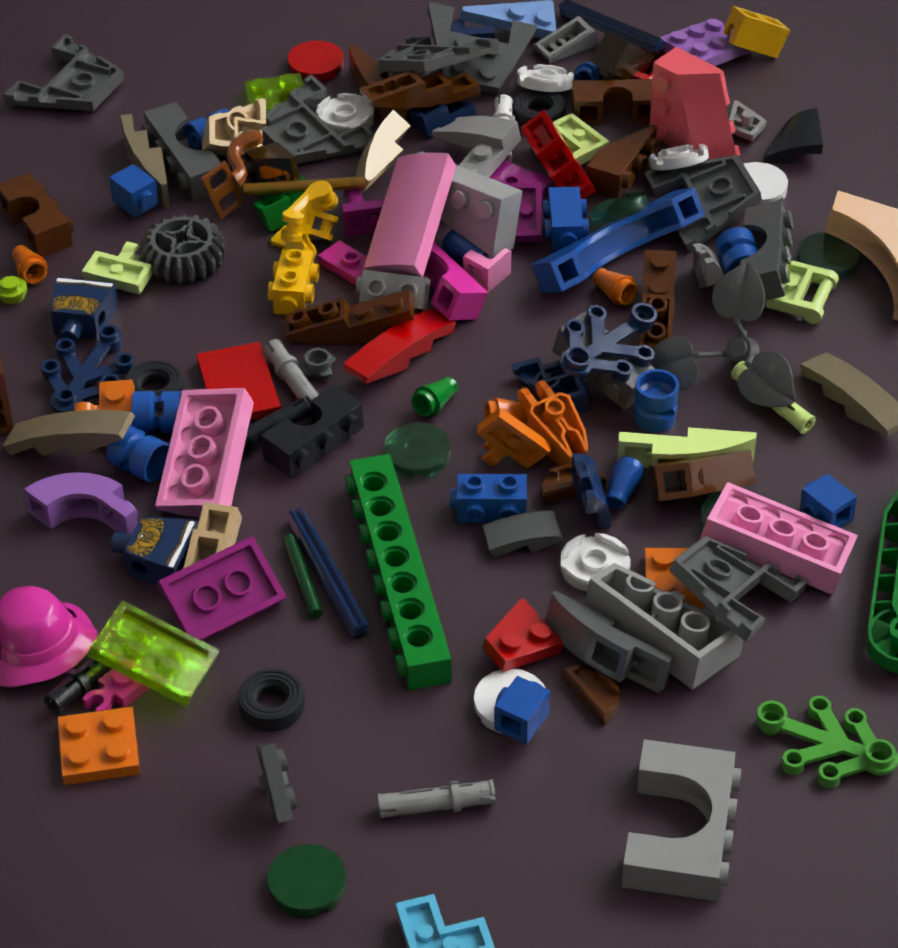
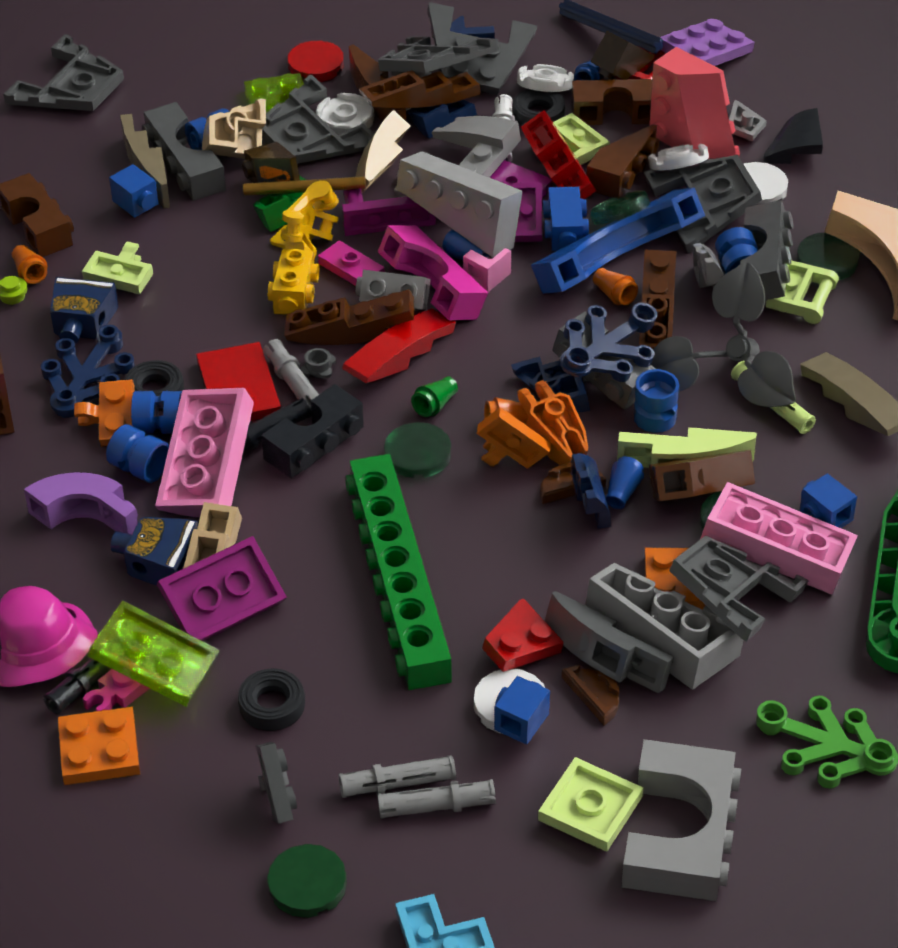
dark tan slope [2,410,135,457] -> none
dark grey gear [140,214,225,285] -> none
dark orange piece [201,130,263,220] -> none
dark green bar [282,534,323,619] -> none
dark blue axle [287,507,368,638] -> none
bright pink slope [363,153,456,277] -> none
blue brick [450,474,527,523] -> none
medium blue wing [459,0,557,39] -> none
dark grey slope [483,511,563,559] -> none
light grey slope [533,16,598,64] -> none
white tile [560,533,630,592] -> none
yellow hinge [723,5,790,58] -> none
none -> light grey pin [338,755,456,798]
none -> yellowish green plate [538,757,643,852]

